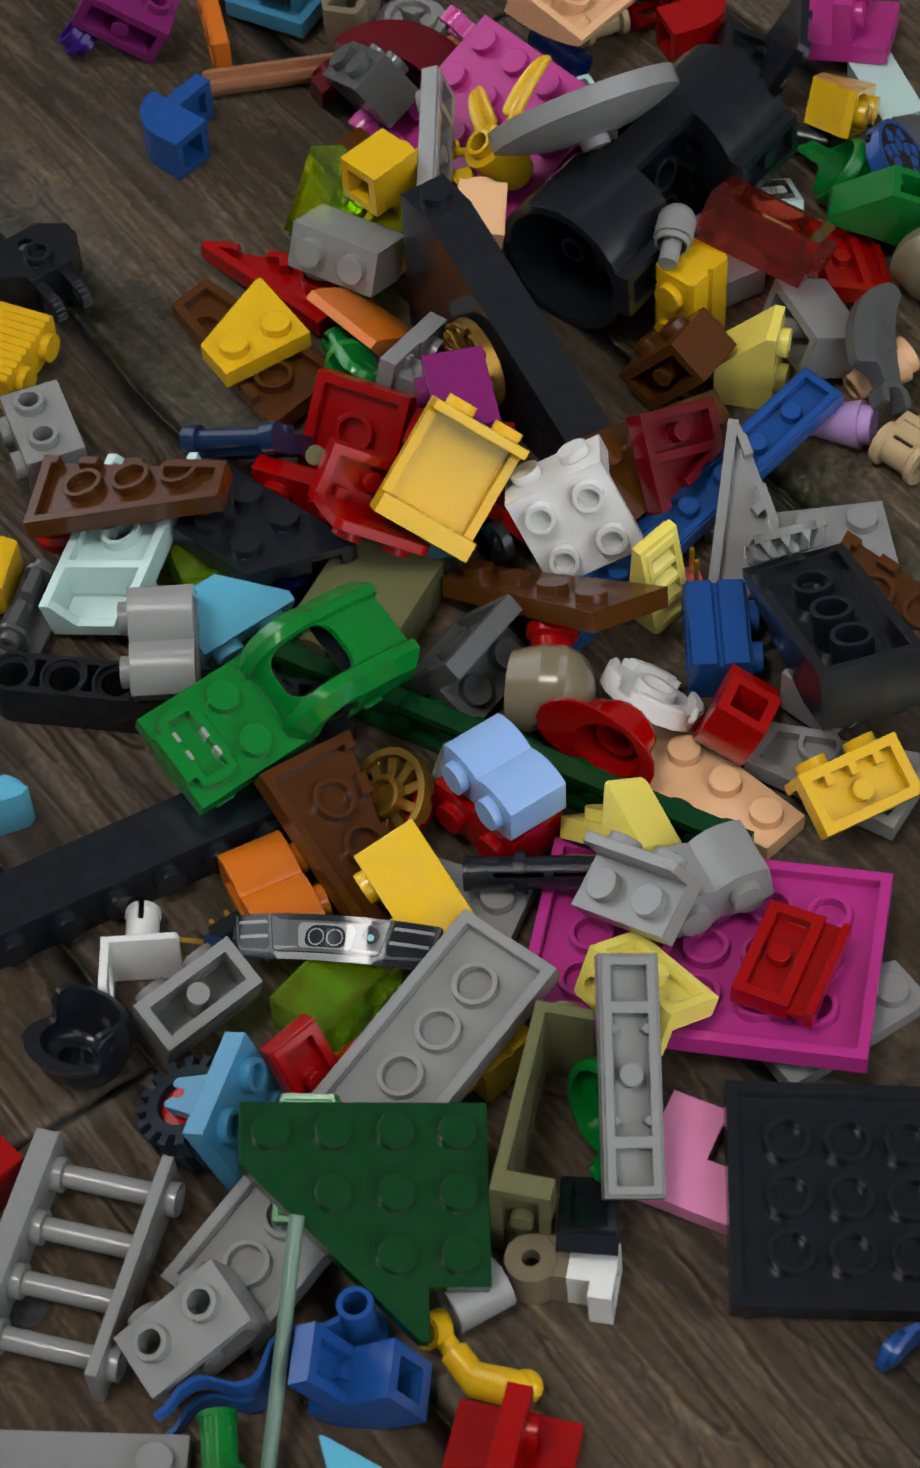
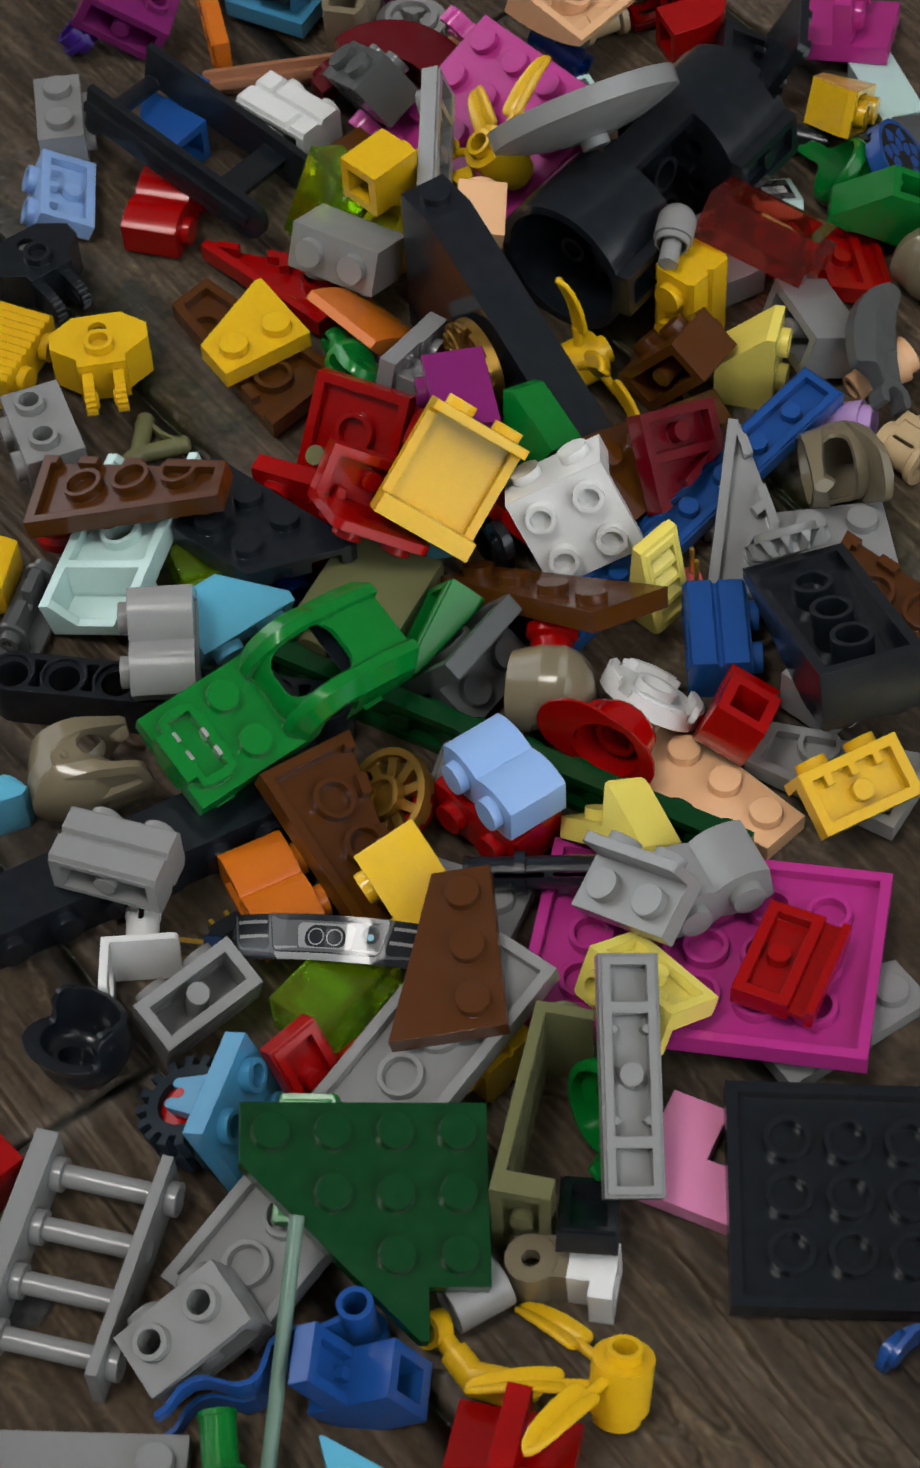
dark blue plate [179,421,313,460] -> none
none -> light blue bracket [20,148,96,244]
none -> dark tan helmet [27,716,156,824]
none -> light grey brick [33,74,98,162]
none -> light grey brick [47,806,185,913]
none -> yellow hinge [48,311,154,417]
none -> black piece [83,42,321,239]
none -> red brick [120,165,208,259]
none -> olive piece [122,412,192,463]
none -> white brick [235,70,343,161]
none -> reddish brown wing [388,864,511,1052]
none -> green slope [406,578,484,675]
none -> yellow plant [463,1301,656,1457]
none -> green slope [503,379,582,468]
none -> yellow plant [555,277,640,417]
none -> dark tan helmet [797,420,894,509]

